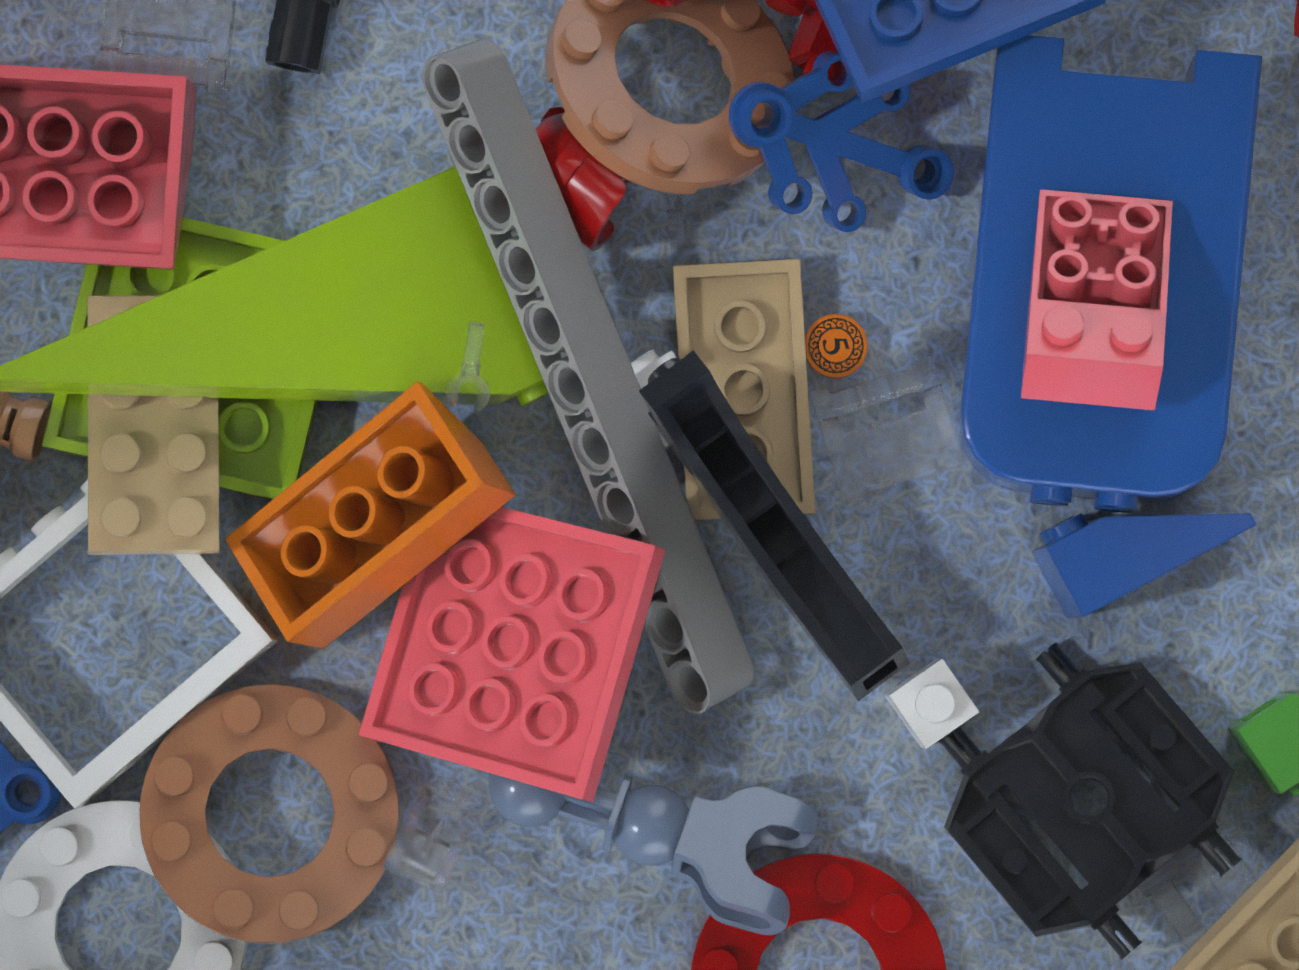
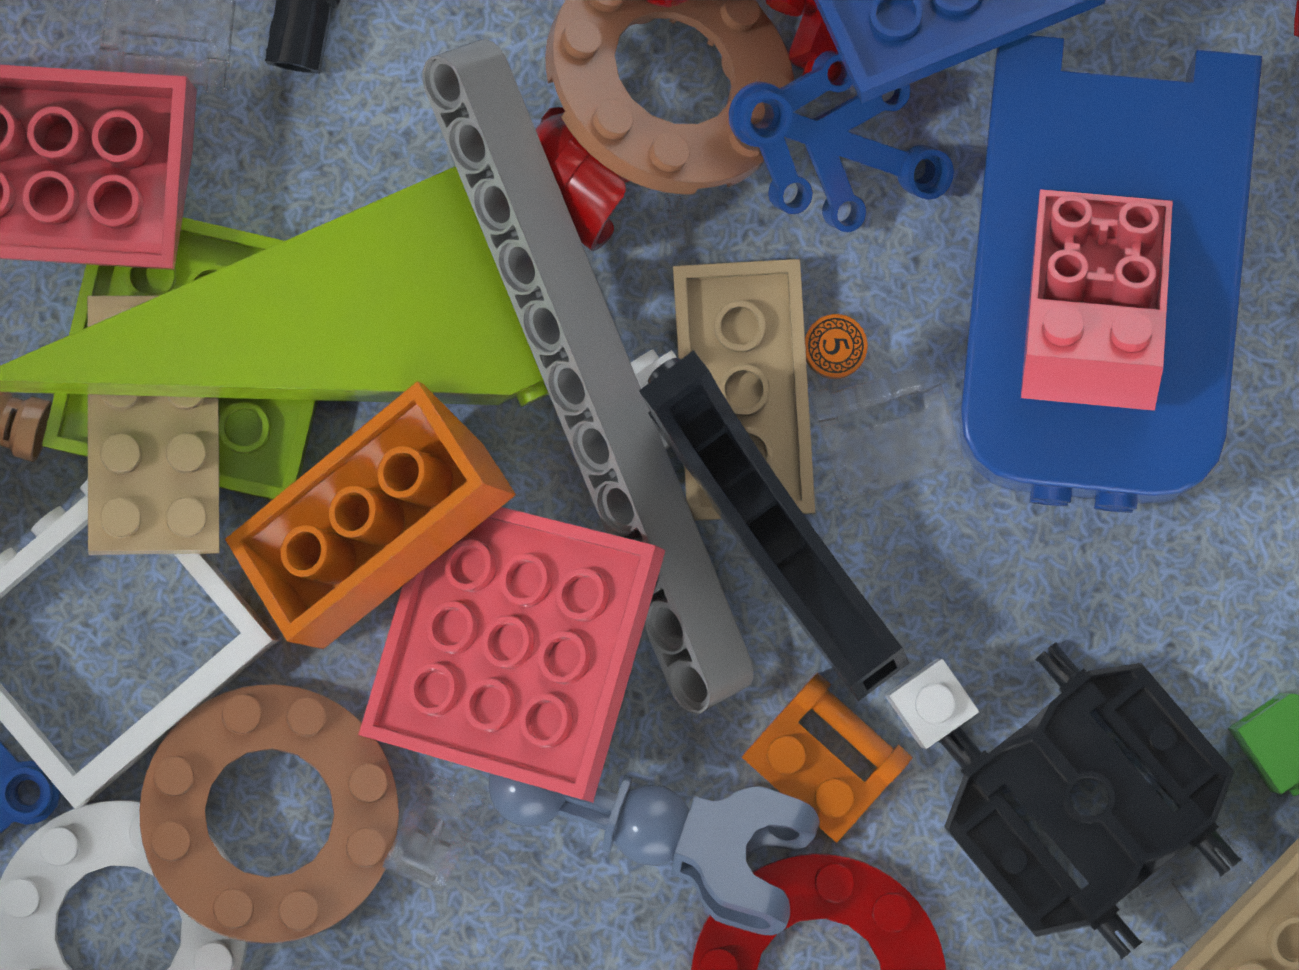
clear hand [446,322,490,411] -> none
blue slope [1031,513,1257,619] -> none
none -> orange plate [741,671,913,843]

